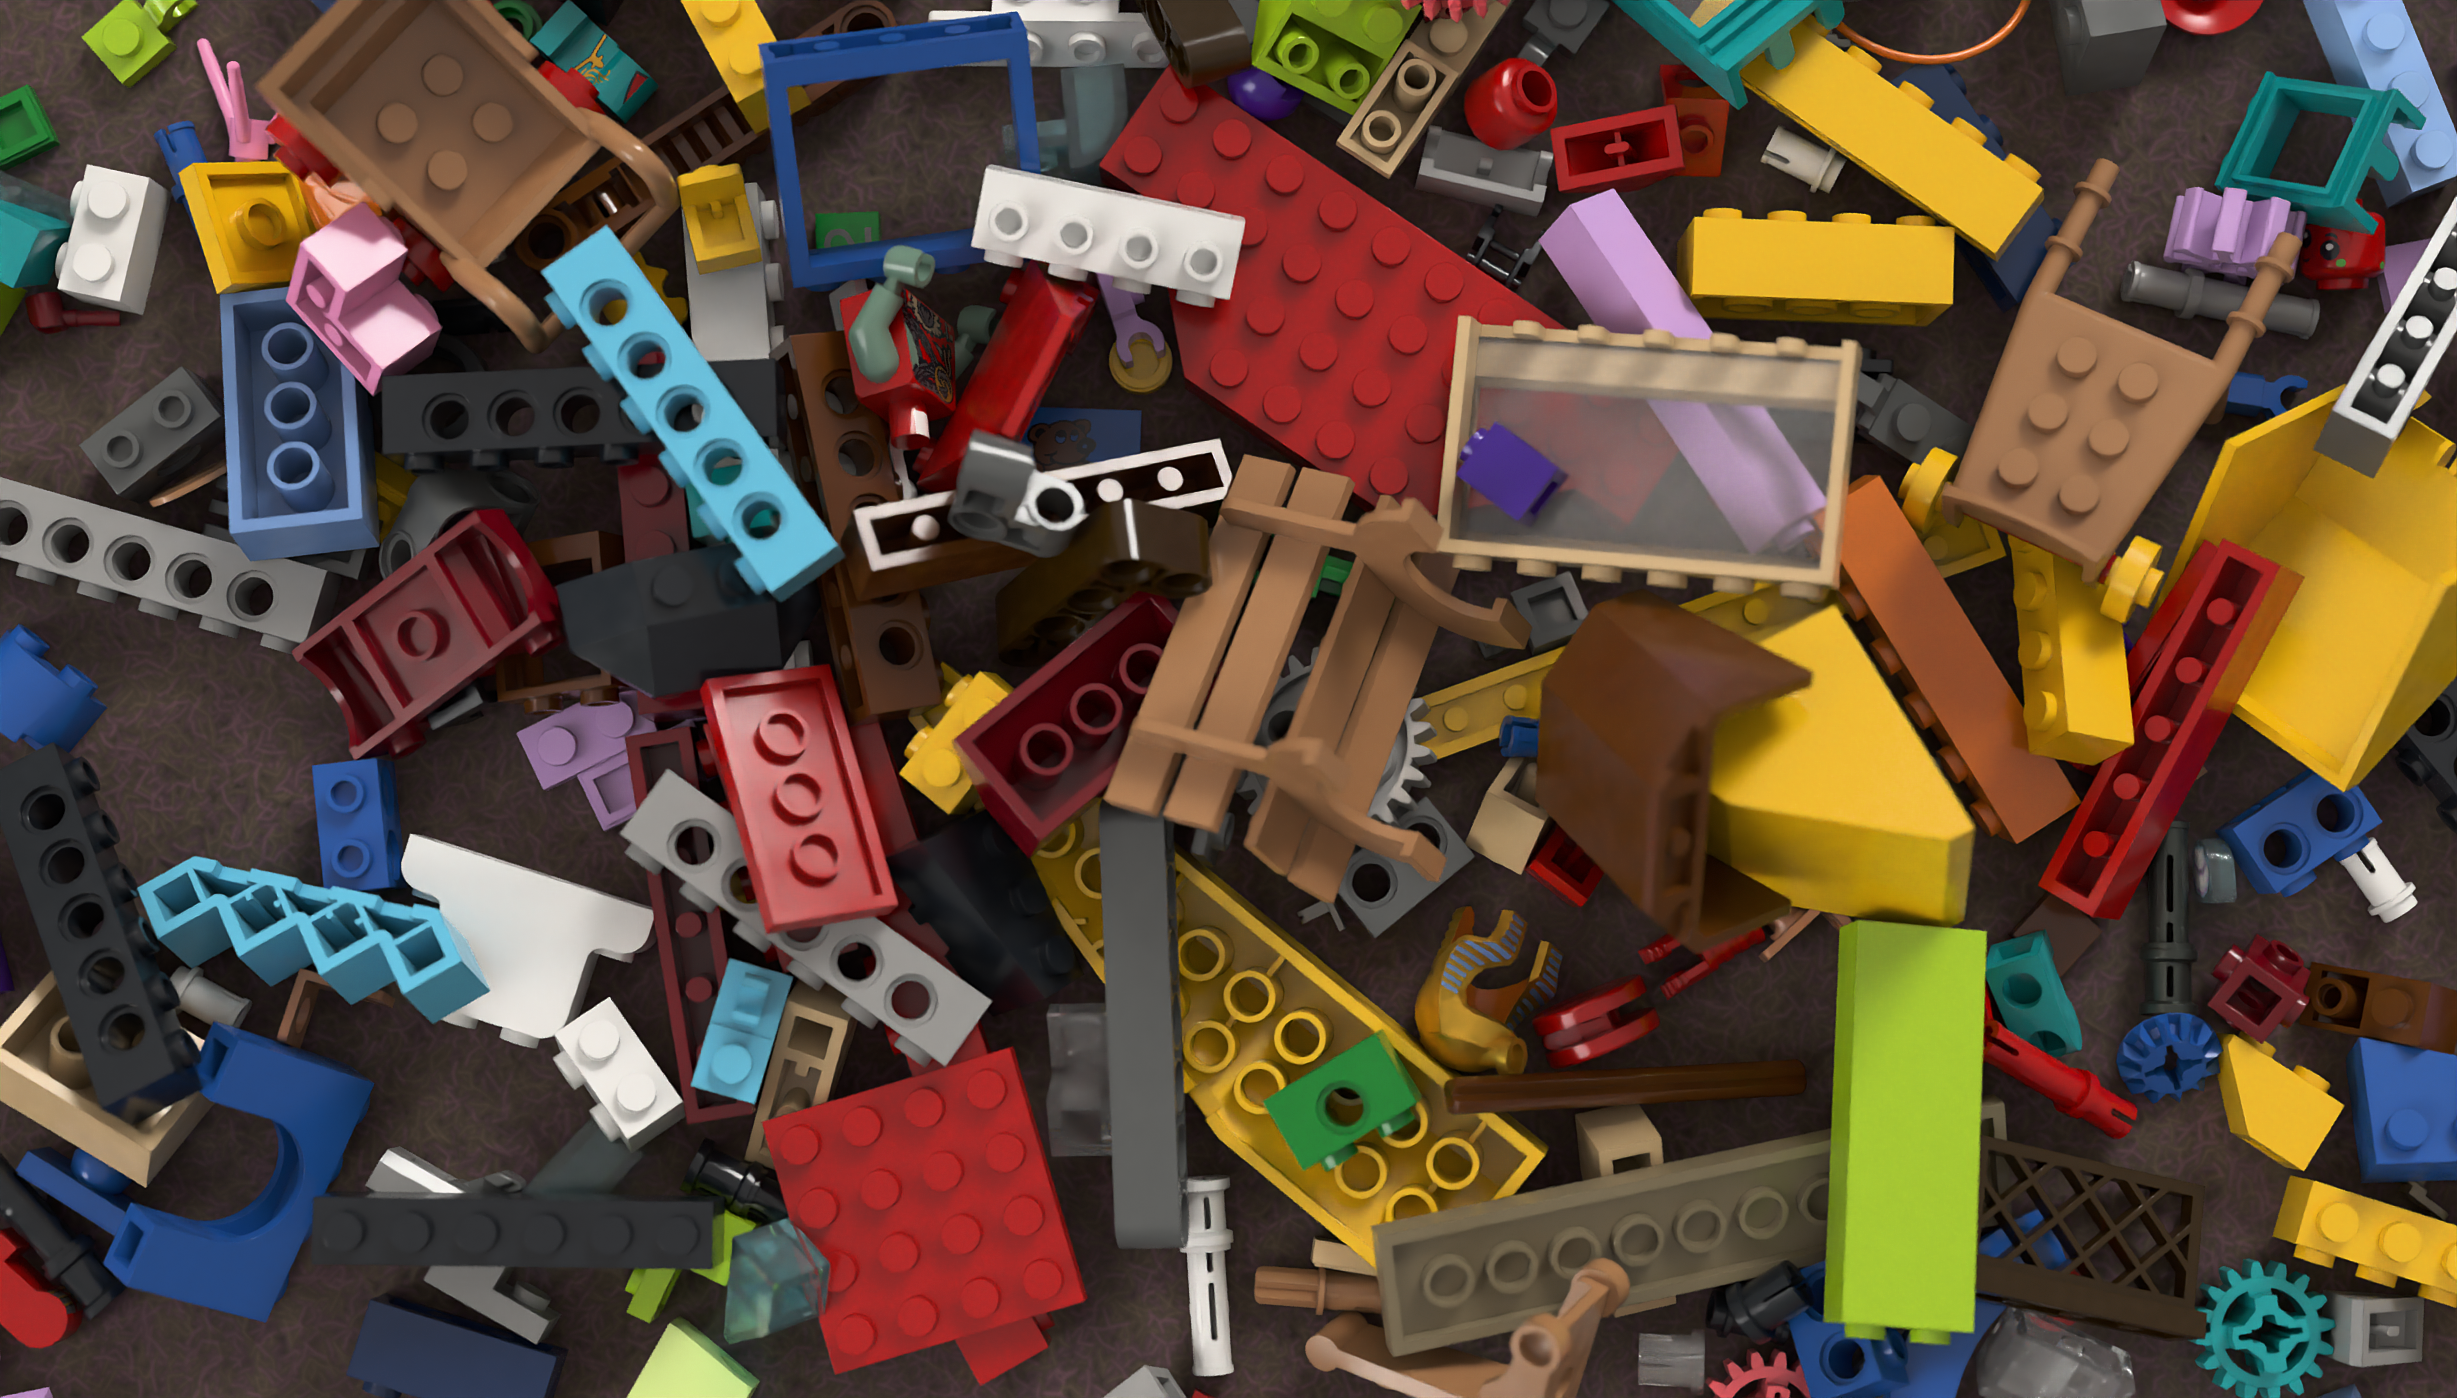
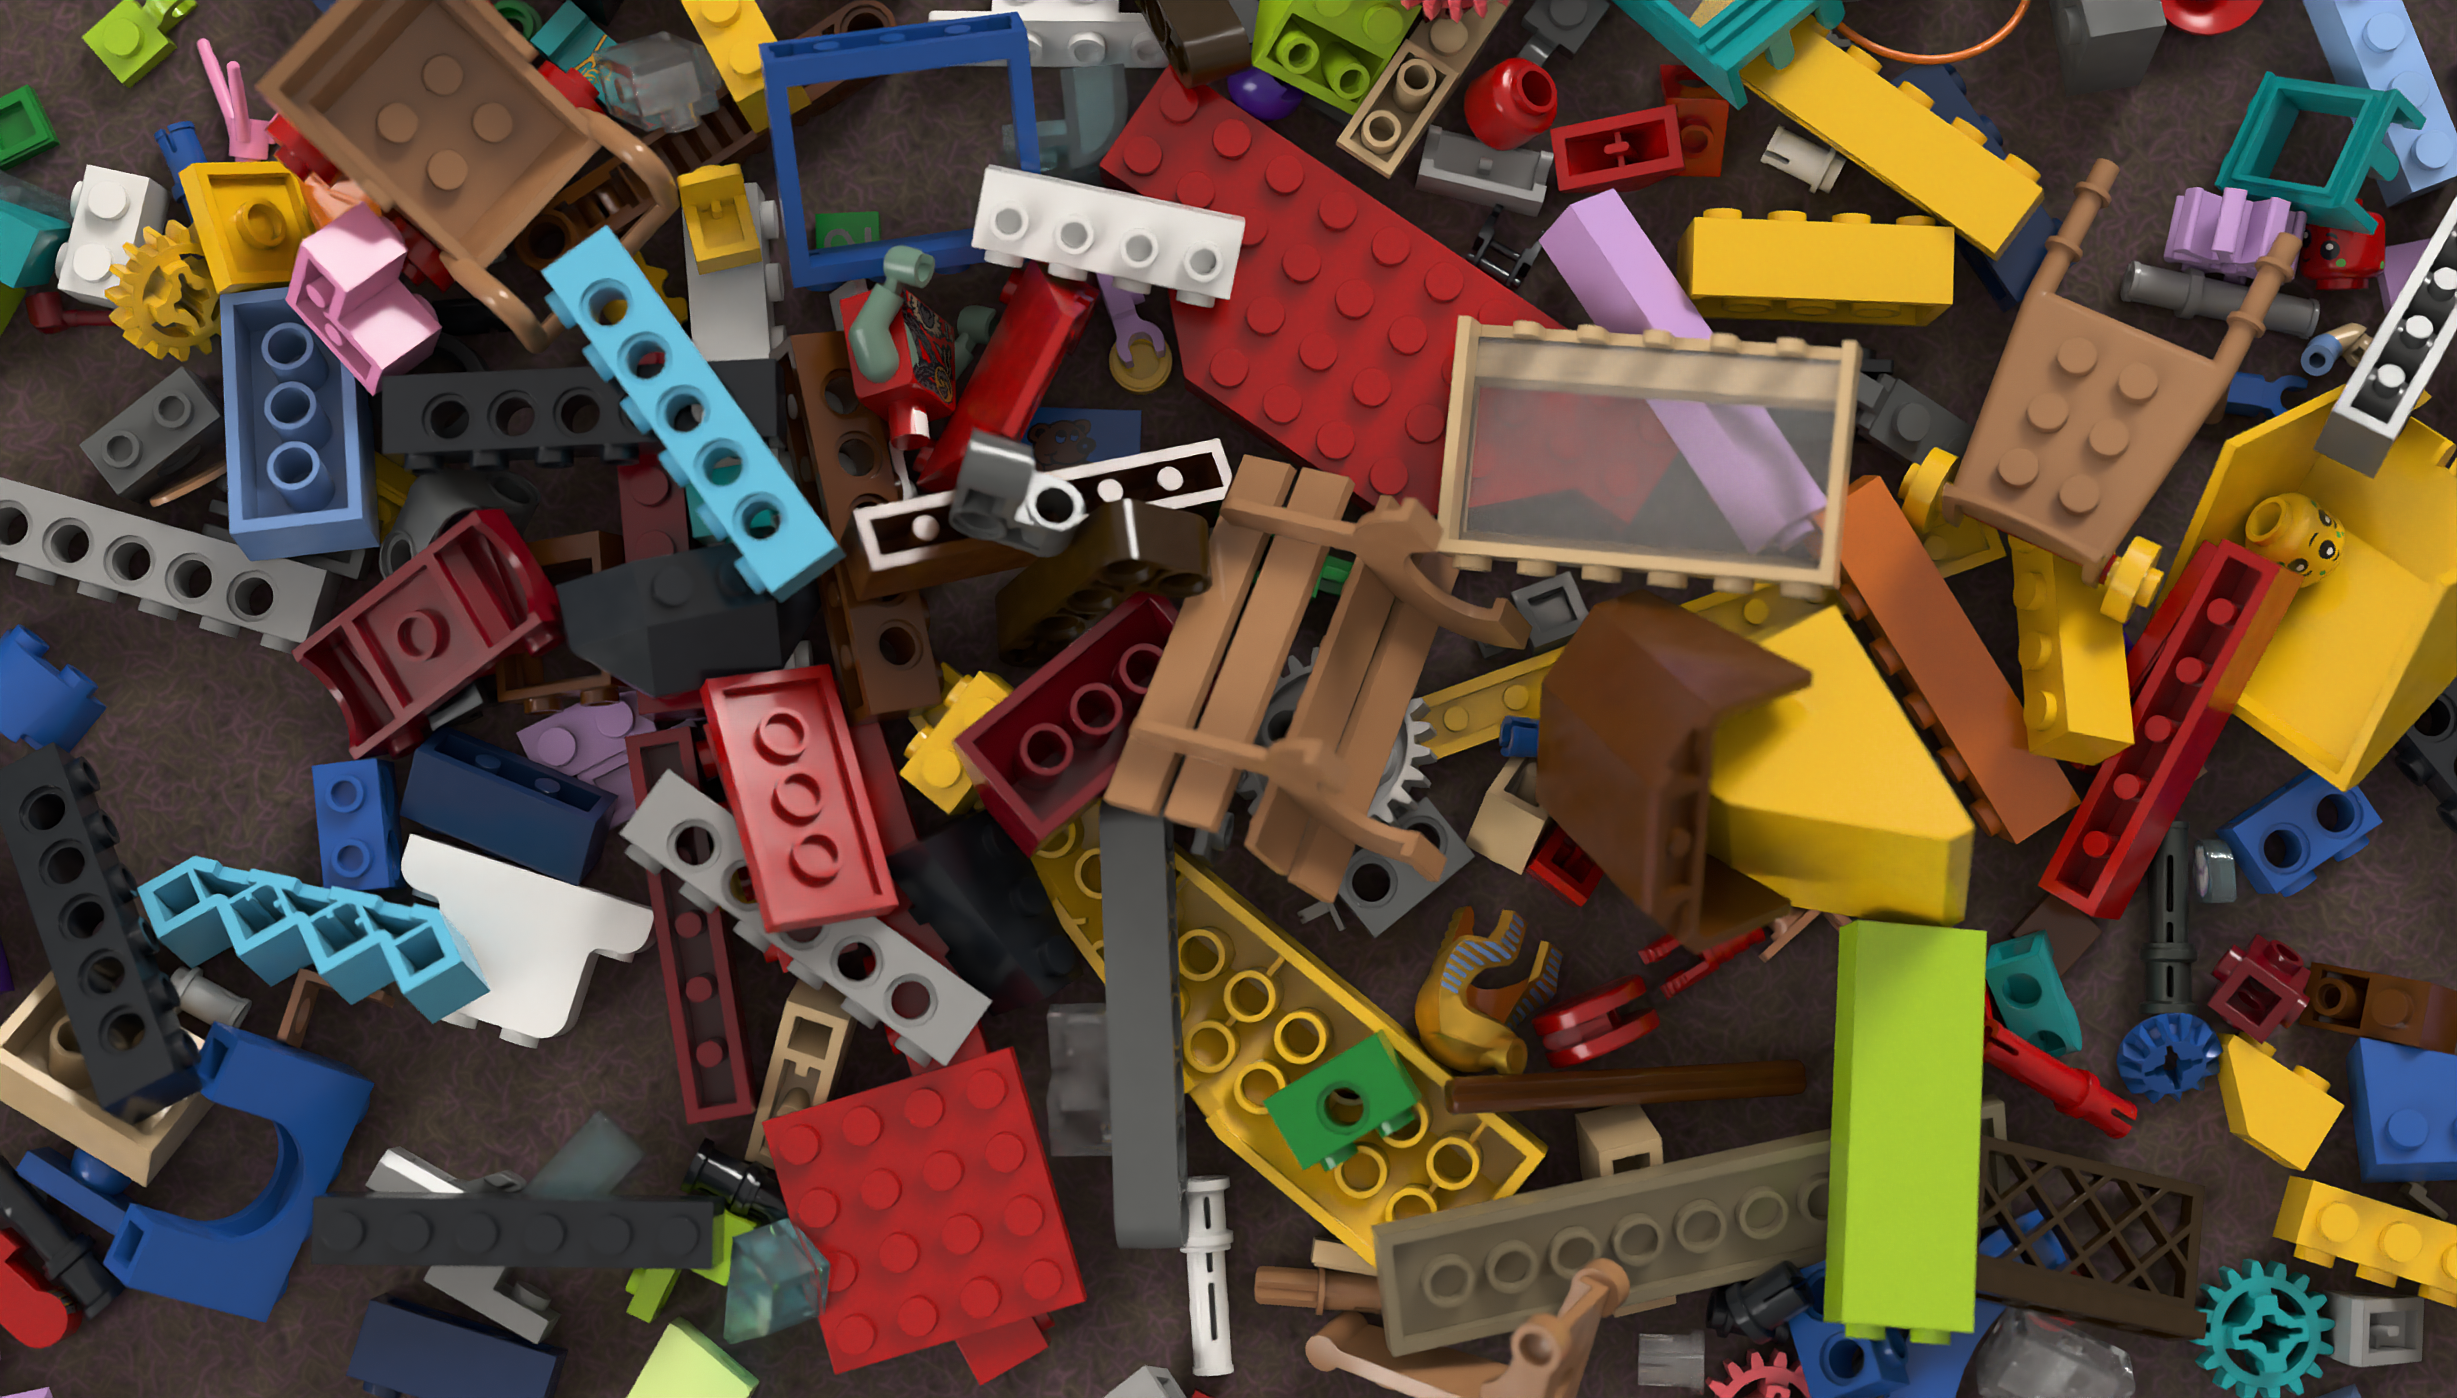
white brick [553,997,686,1153] -> none
medium azure plate [691,958,793,1104] -> none
dark purple brick [1456,421,1569,528] -> none
white pin [2339,837,2418,923] -> none
none -> yellow gear [105,220,230,362]
none -> dark blue brick [399,727,619,886]
none -> clear brick [592,31,722,133]
none -> yellow head [2245,492,2345,587]
none -> arm [2301,322,2374,376]

